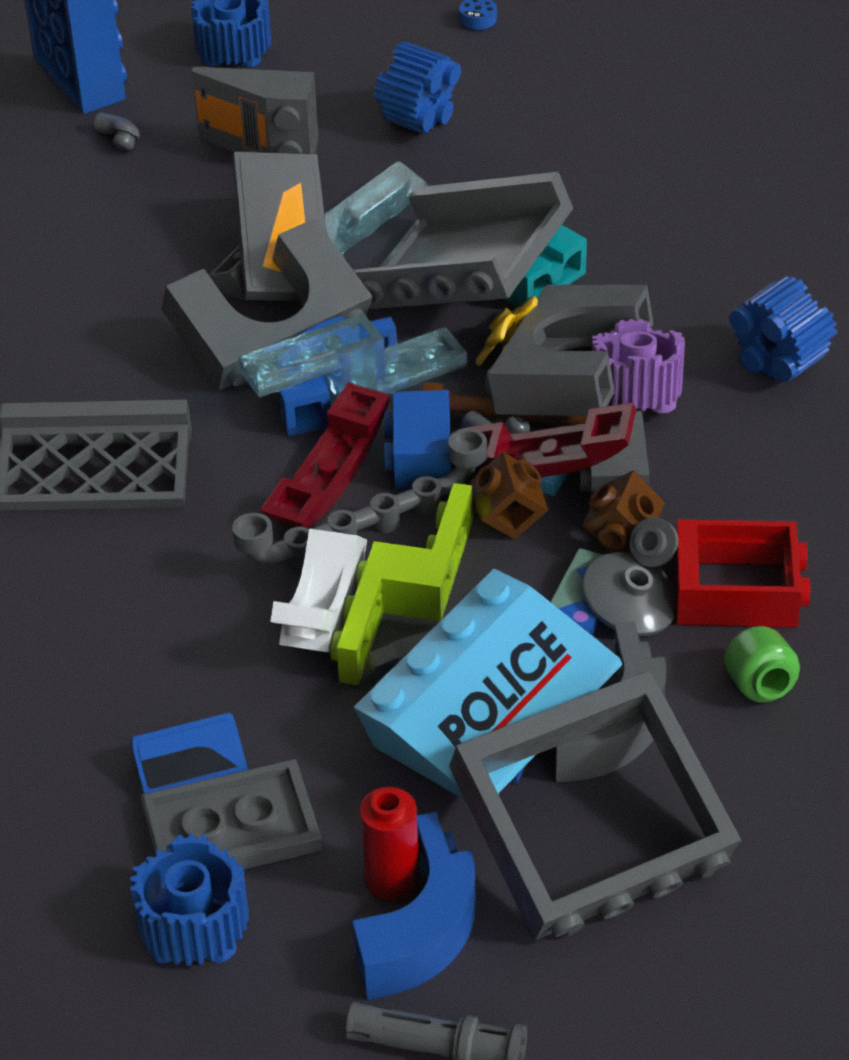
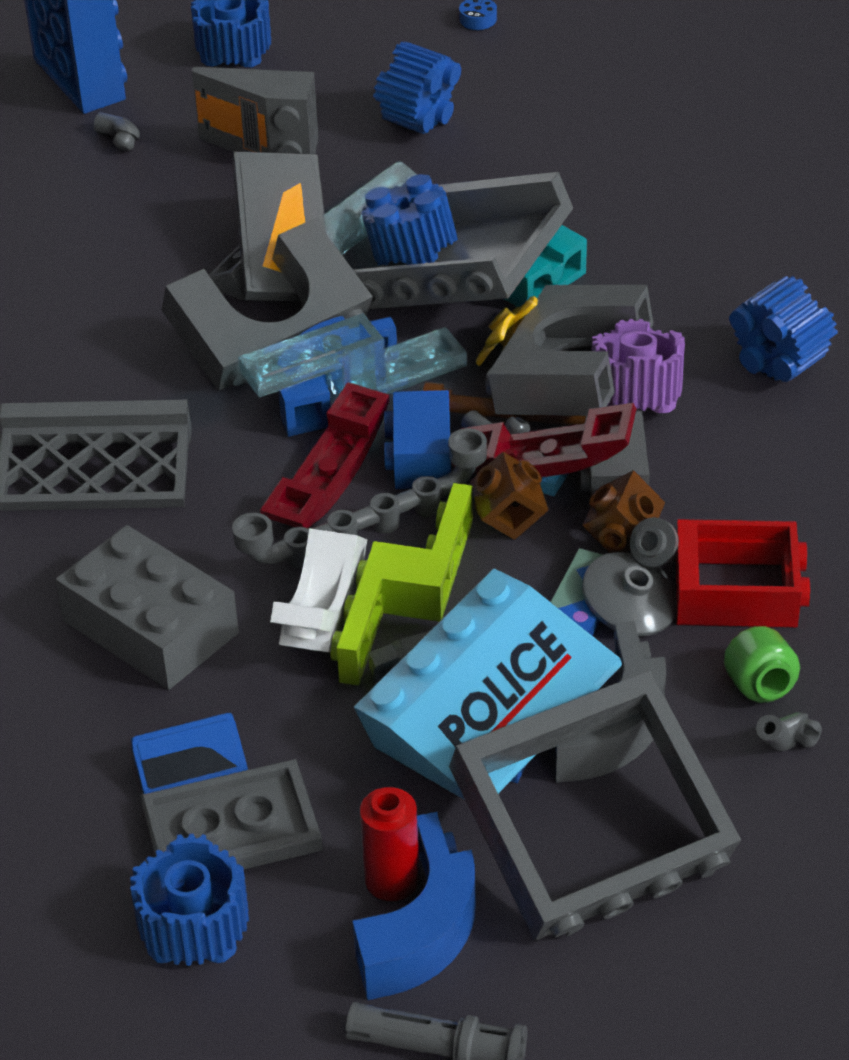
none -> dark grey brick [55,525,239,690]
none -> blue brick [361,174,458,266]
none -> dark grey arm [756,712,822,751]

